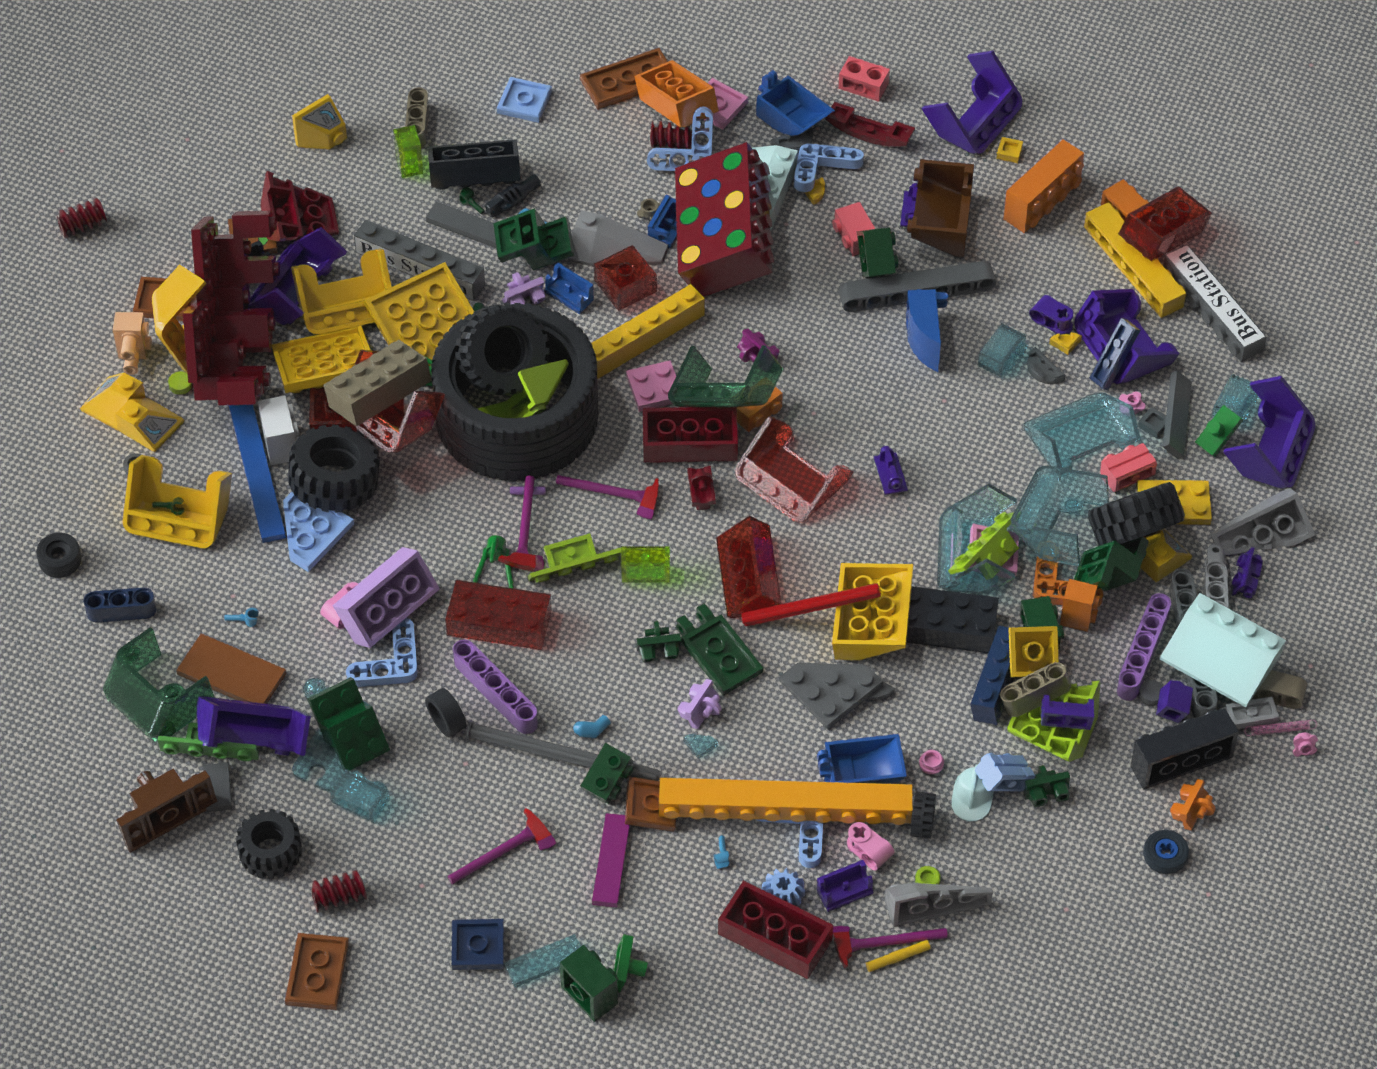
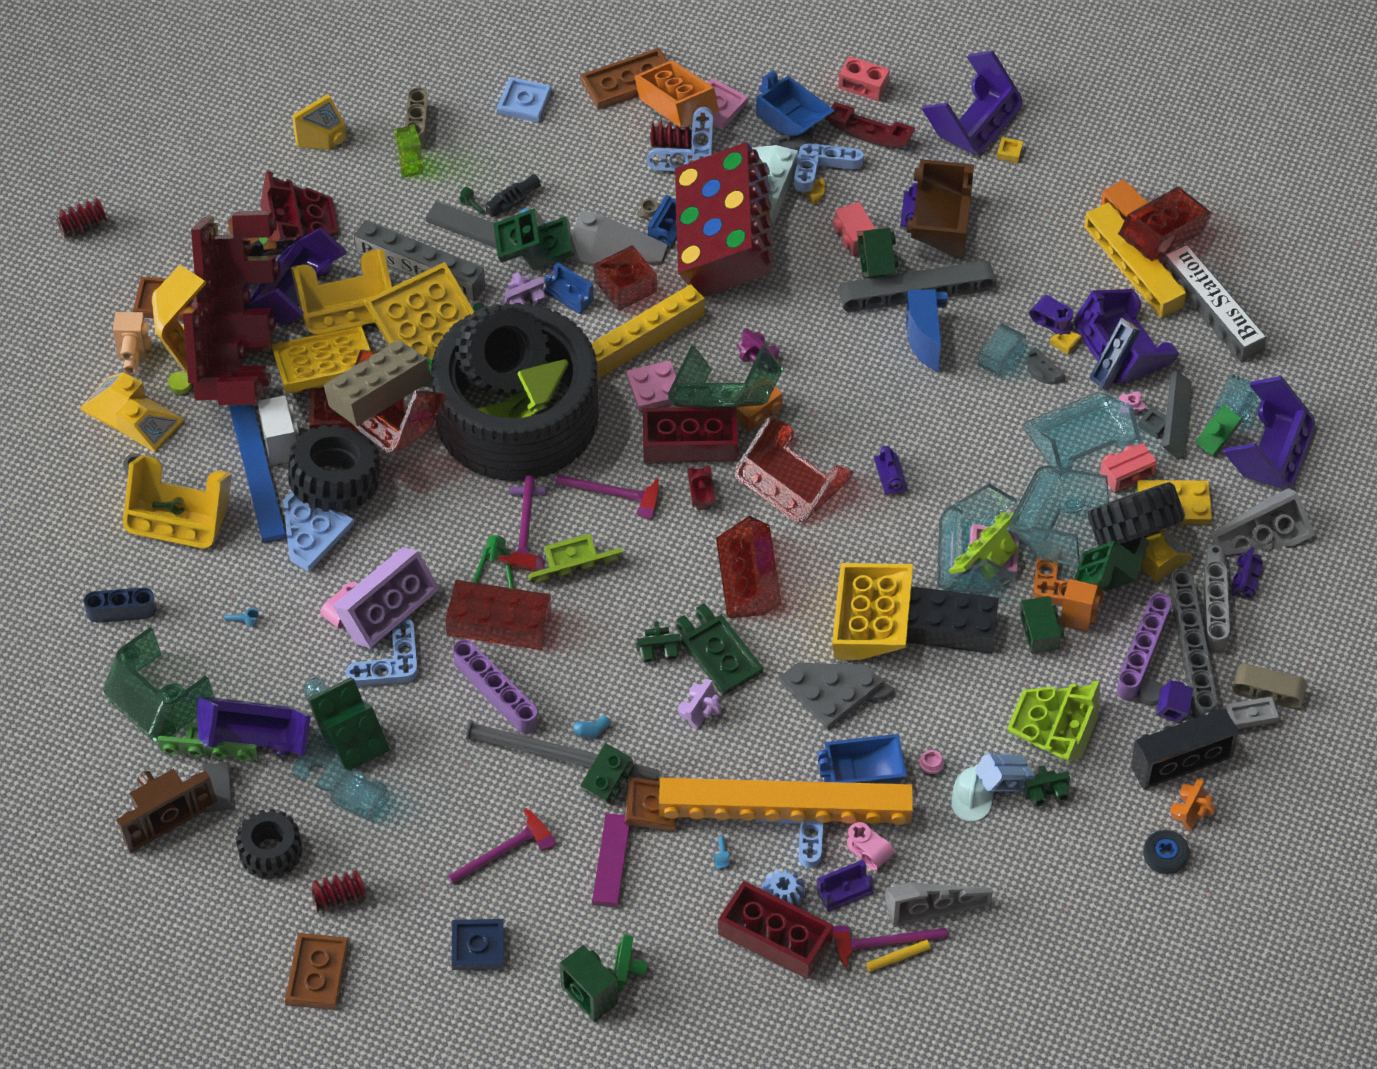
black tyre [36,532,82,578] -> none
dark orange tile [176,634,287,704] -> none
black tyre [425,688,466,737] -> none
black brick [428,139,521,190] -> none
clear light blue tile [504,934,581,988] -> none
clear neon green brick [621,546,670,583] -> none
clear light blue tile [683,733,718,758] -> none
red axle [742,583,881,626] -> none
black tyre [910,792,936,839] -> none
lime tile [915,866,941,884] -> none
dark blue brick [970,626,1014,725] -> none
dark tan beam [1000,662,1071,717] -> none
orange brick [1003,139,1084,233] -> none
yellow slope [1009,626,1059,677] -> none
dark purple hinge [1041,695,1094,730] -> none
light aqua slope [1160,593,1286,707] -> none
bright pink piece [1245,720,1317,736] -> none
bright pink plate [1293,732,1318,757] -> none

